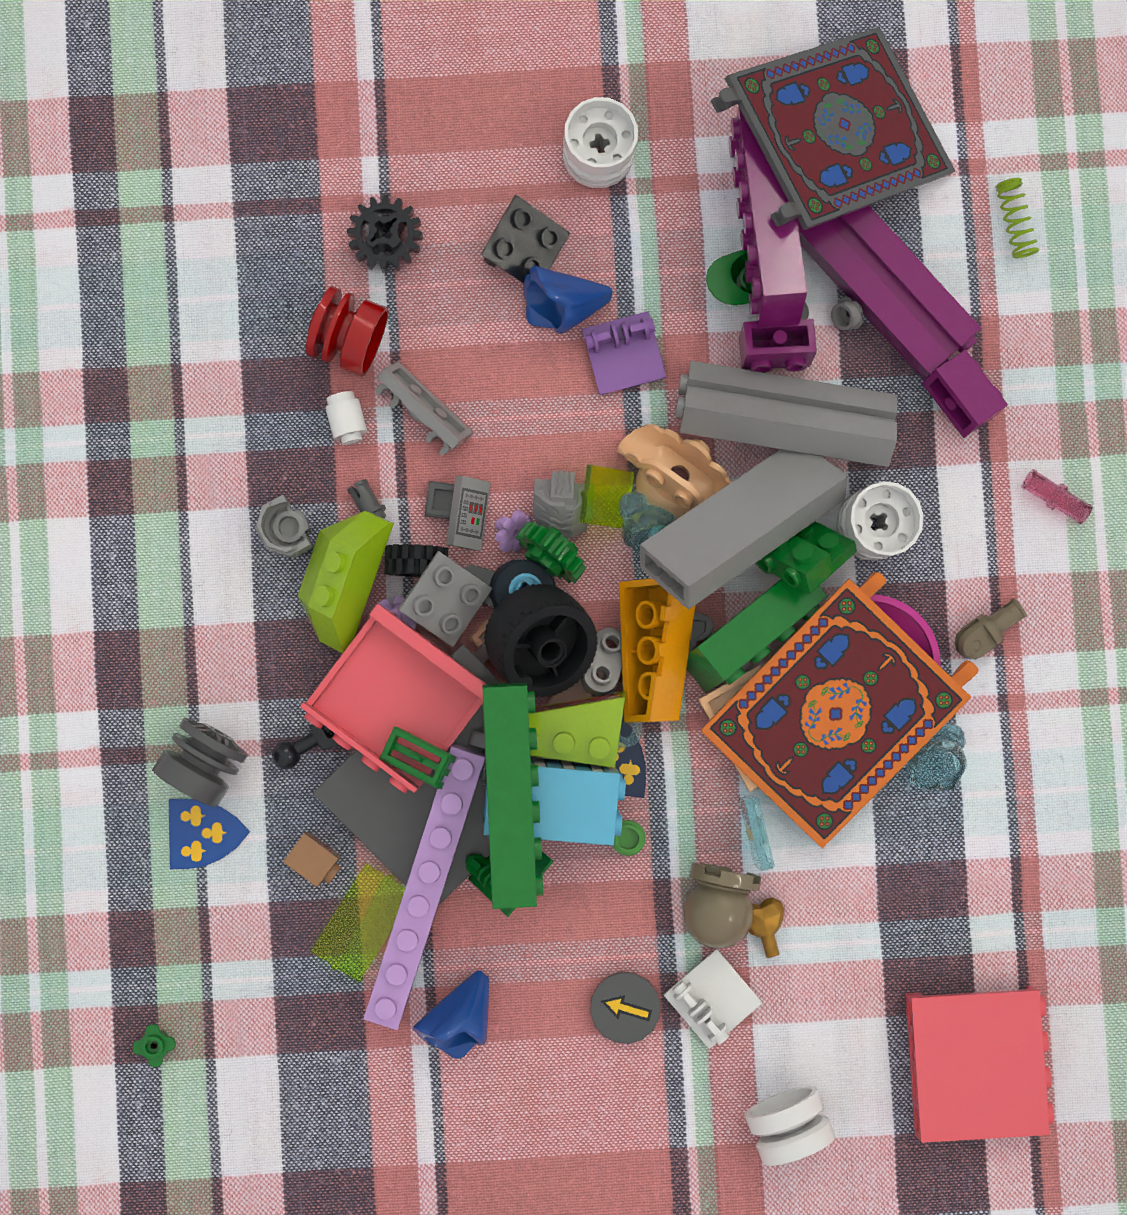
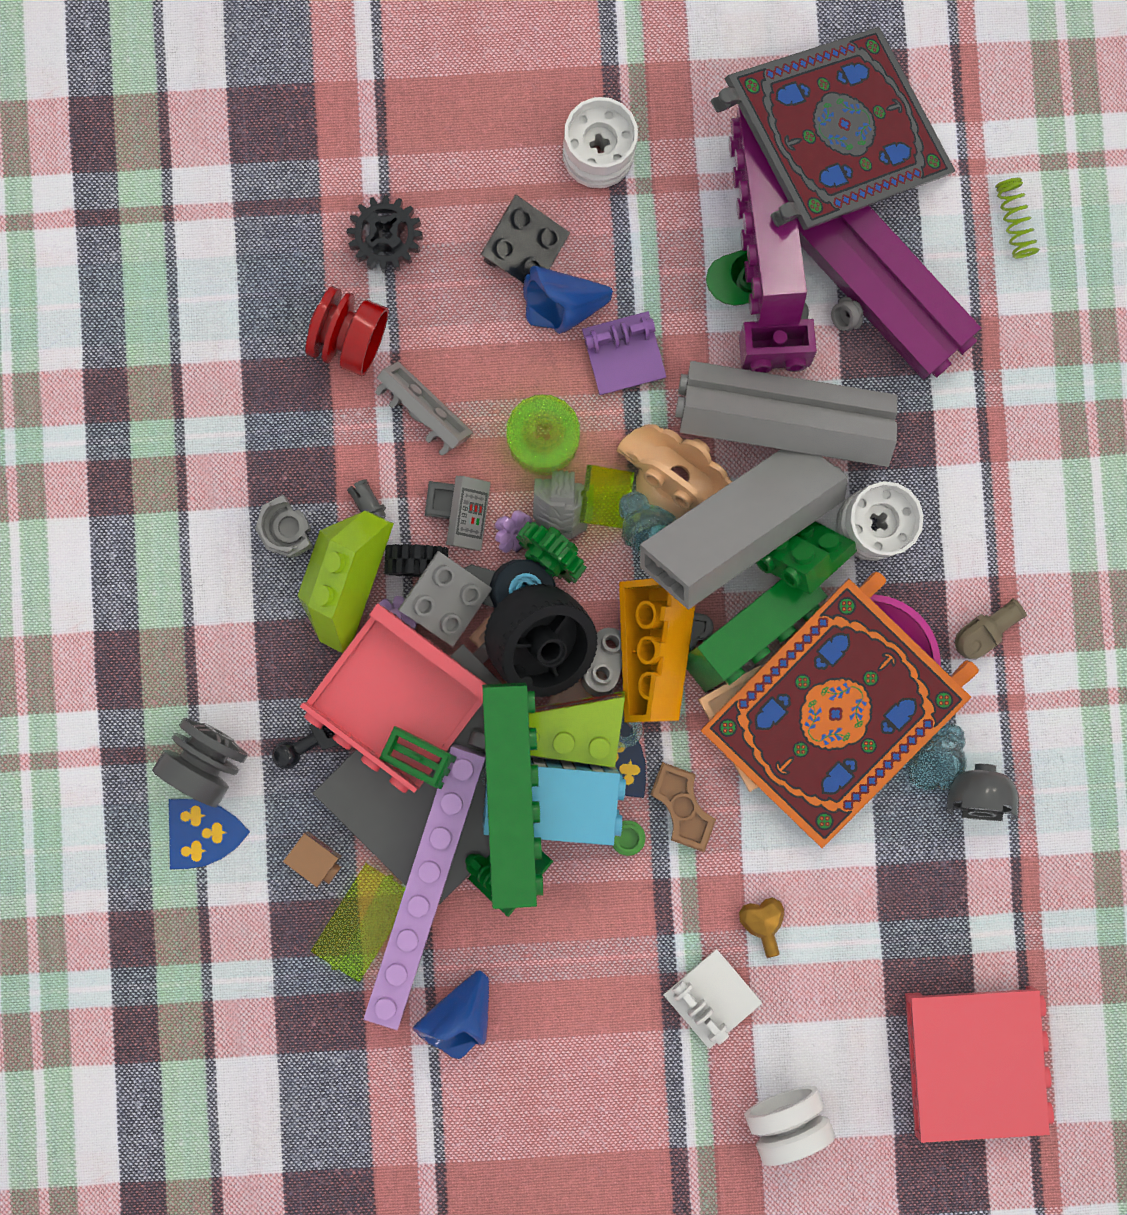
green plate [133,1024,176,1067] -> none
white brick [325,391,367,445] -> none
dark grey tile [590,971,661,1044] -> none
dark tan tile [683,862,762,949] -> none
clear light blue tile [738,795,775,871] -> none
magenta brick [922,350,1008,438] -> none
clear pink pin [1021,469,1093,524] -> none
none -> clear neon green wheel [506,395,580,475]
none -> medium nougat tile [650,762,716,852]
none -> dark grey cylinder [946,764,1019,821]

